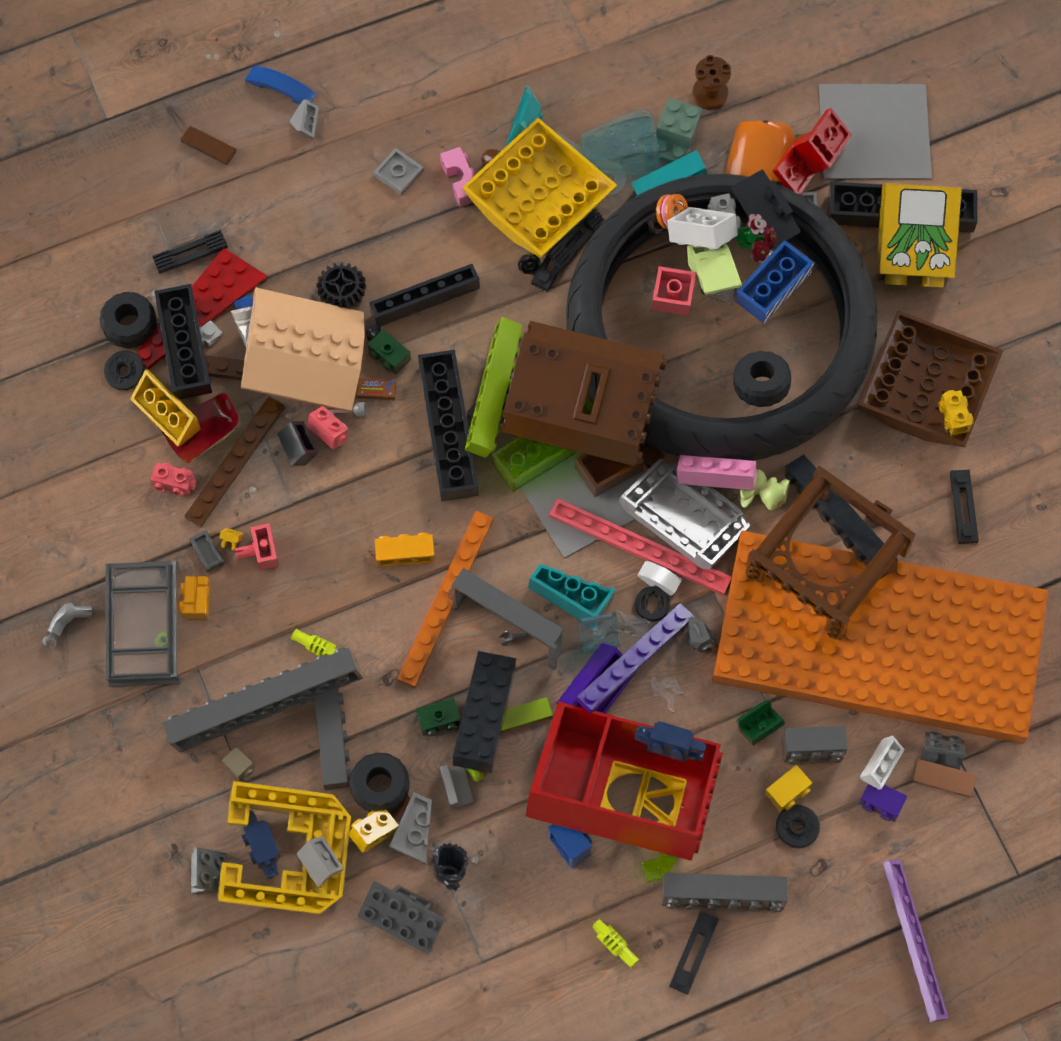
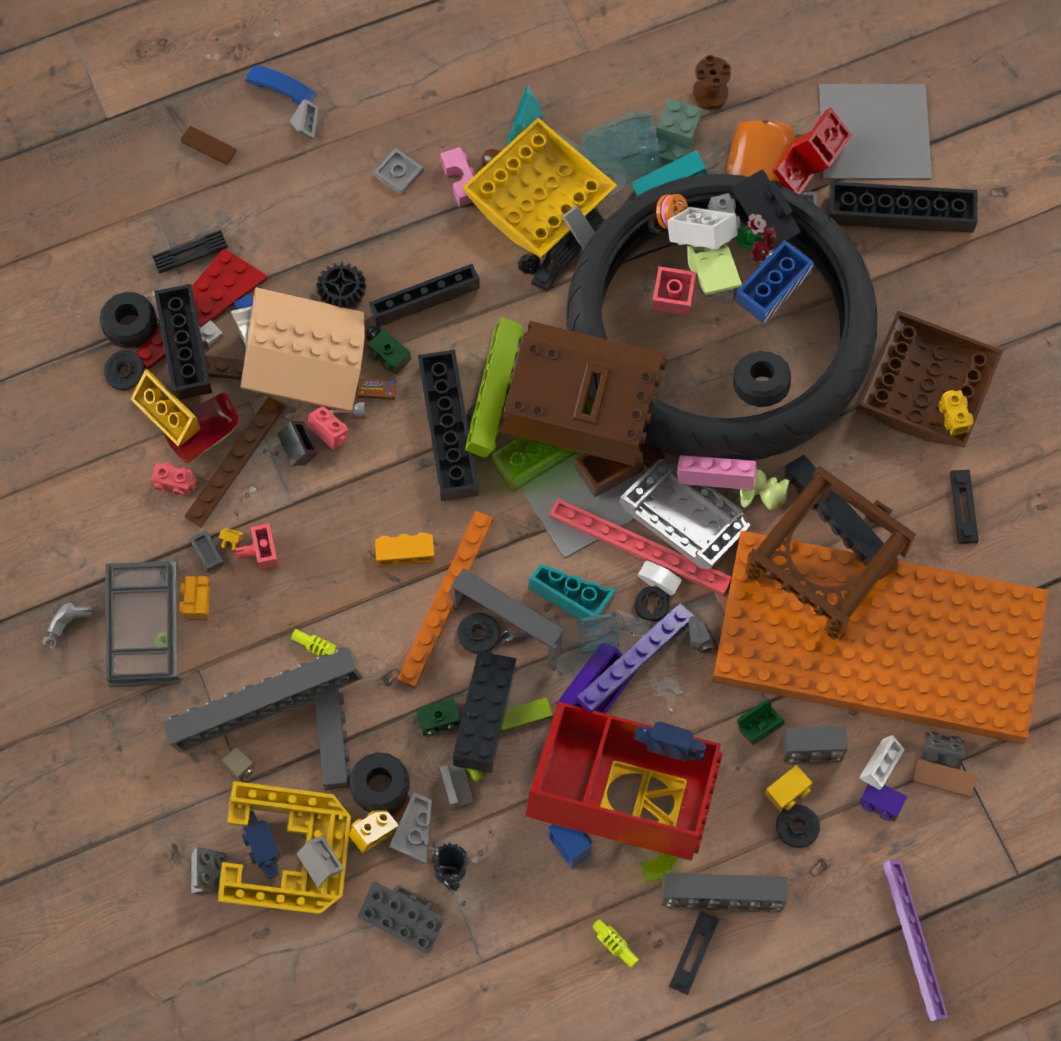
brick [876,183,962,288] -> none
none -> black wheel [457,613,500,654]
none -> light grey tile [562,206,595,250]

